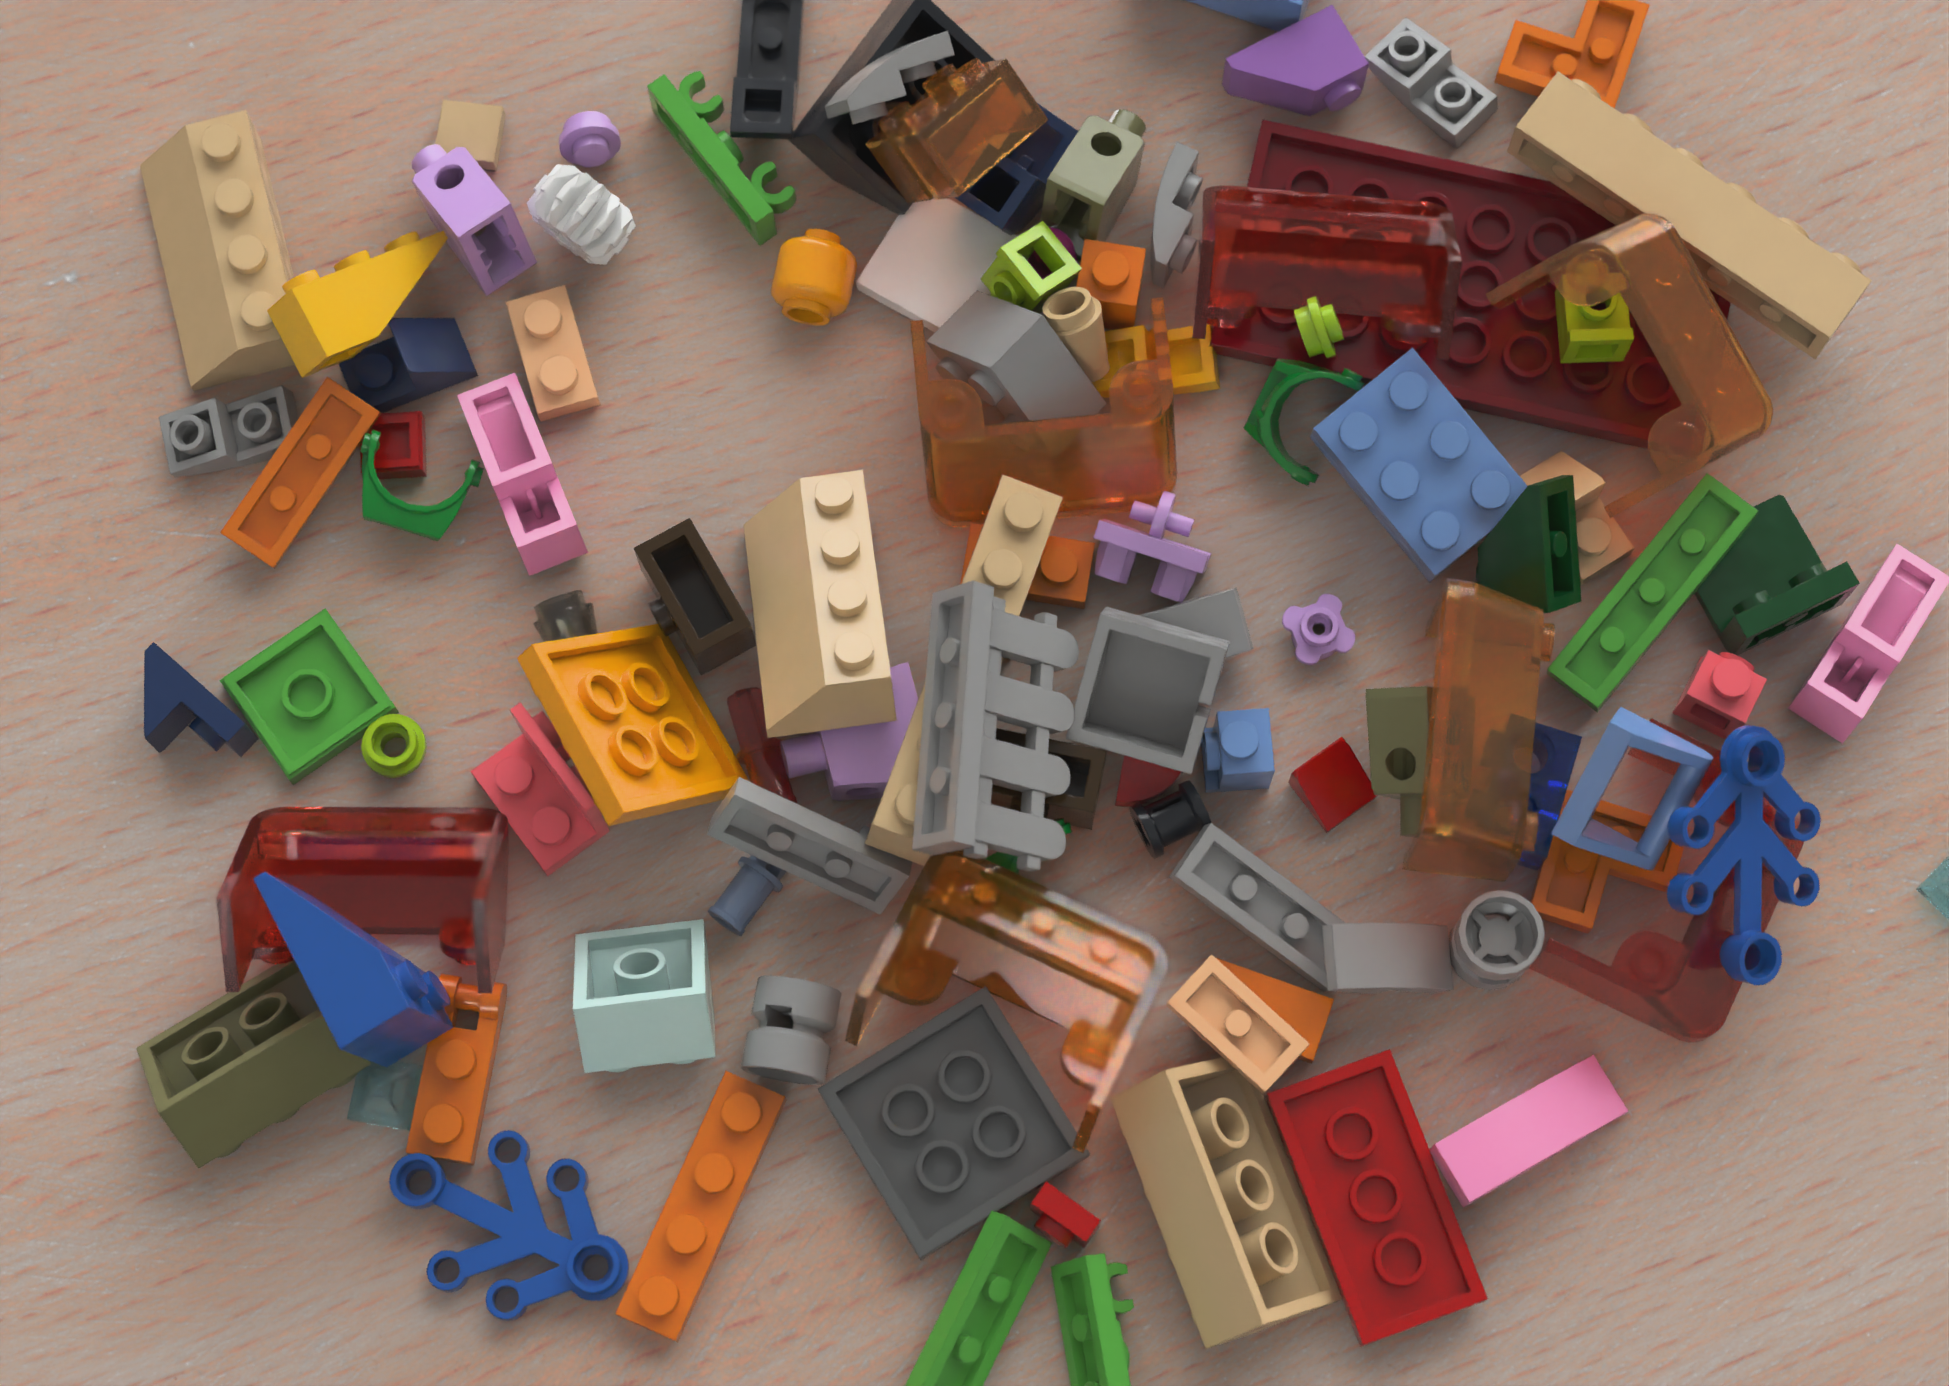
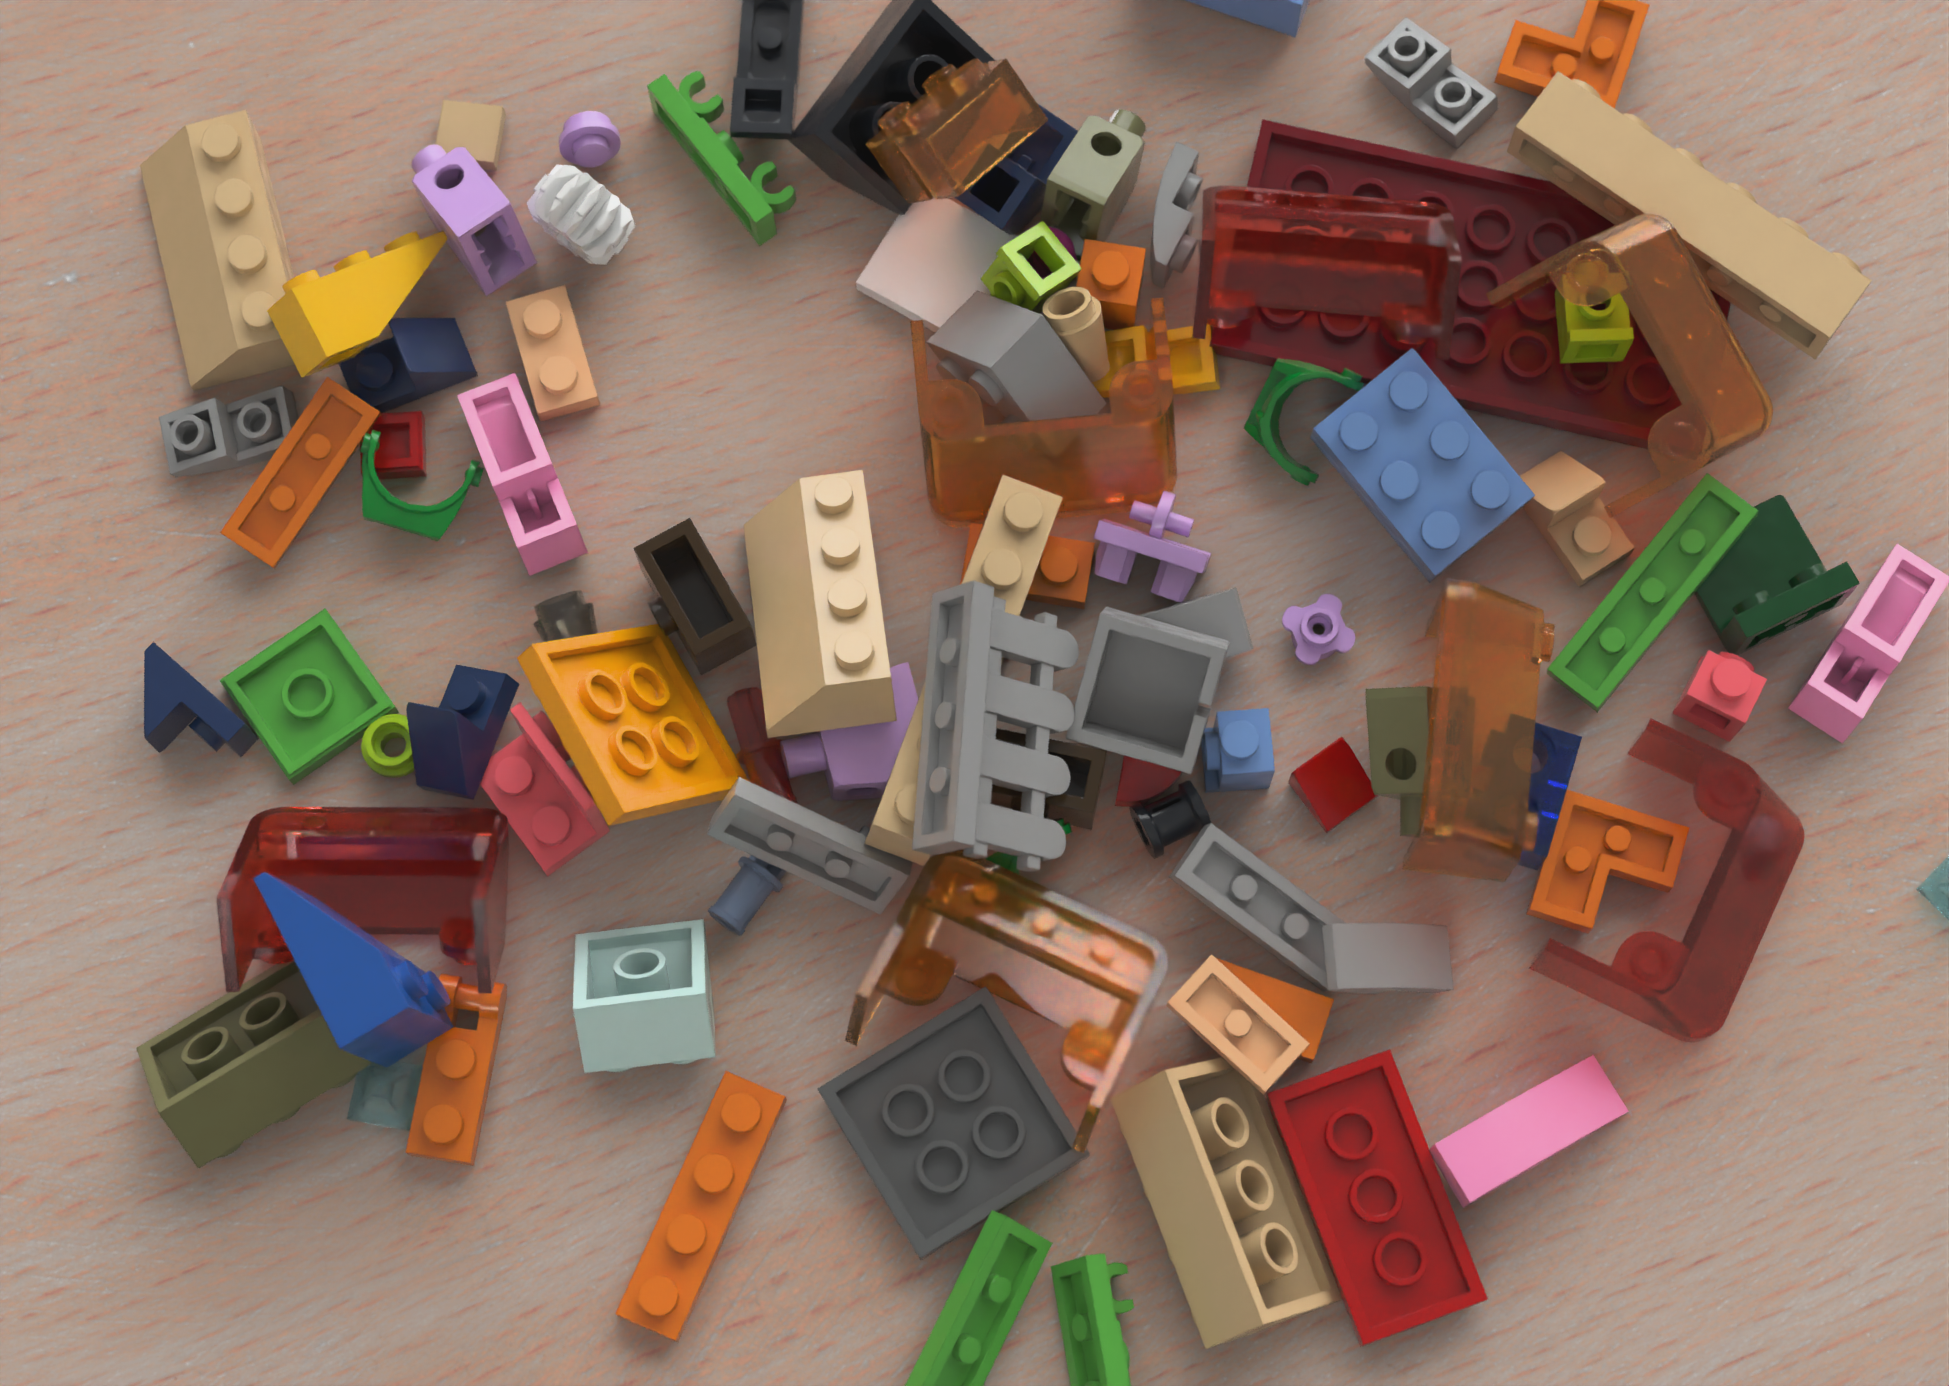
blue plant [390,1130,629,1321] -> none
light grey wheel [741,975,842,1085] -> none
light orange head [771,229,857,326] -> none
light grey slope [825,31,955,124] -> none
red plate [1030,1181,1101,1249] -> none
medium lavender slope [1222,5,1369,116] -> none
lime plate [1294,296,1344,358] -> none
light grey wheel [1449,890,1545,990] -> none
dark green slope [1476,475,1582,613] -> none
medium blue tile [1551,706,1713,870] -> none
blue plant [1667,725,1821,985] -> none
none -> dark blue slope [406,665,519,800]

